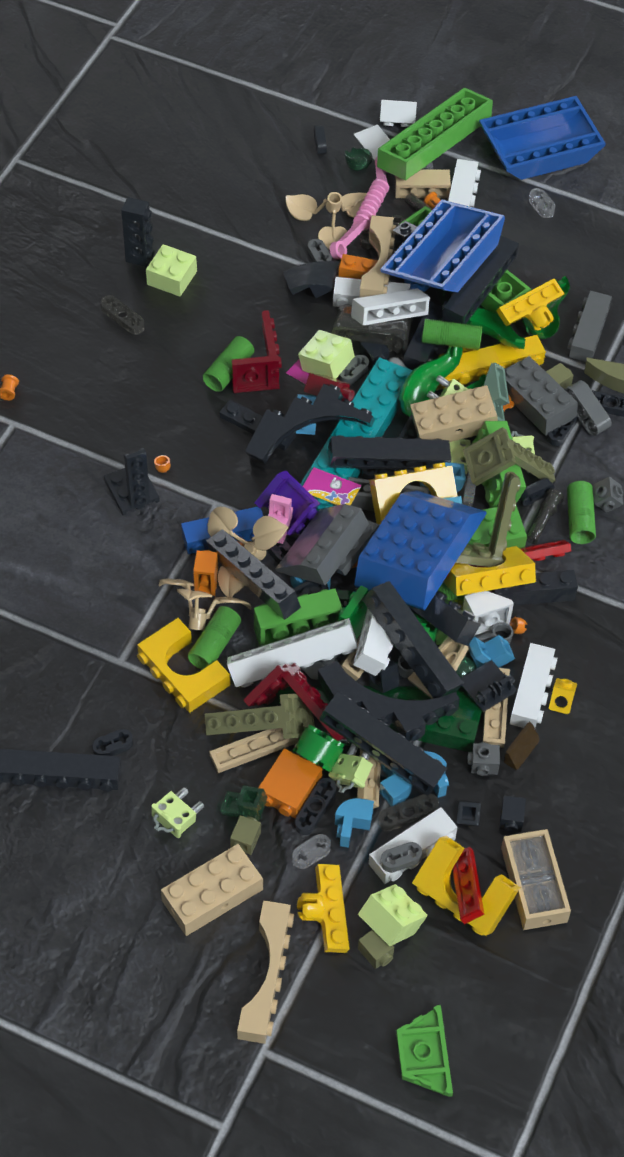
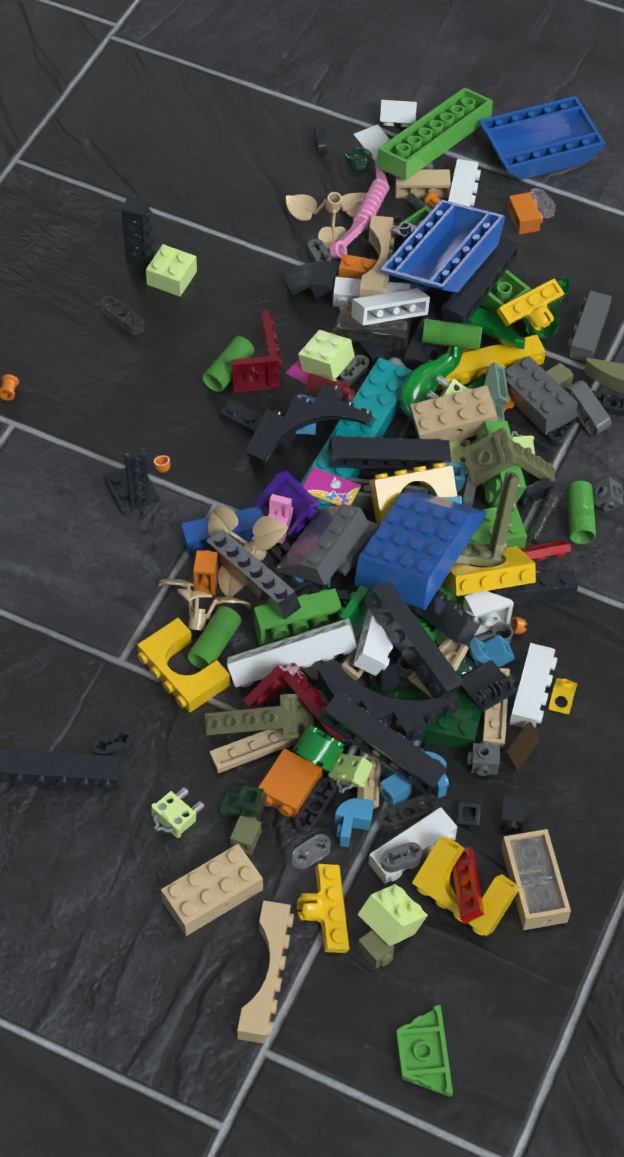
none -> orange brick [508,192,543,235]

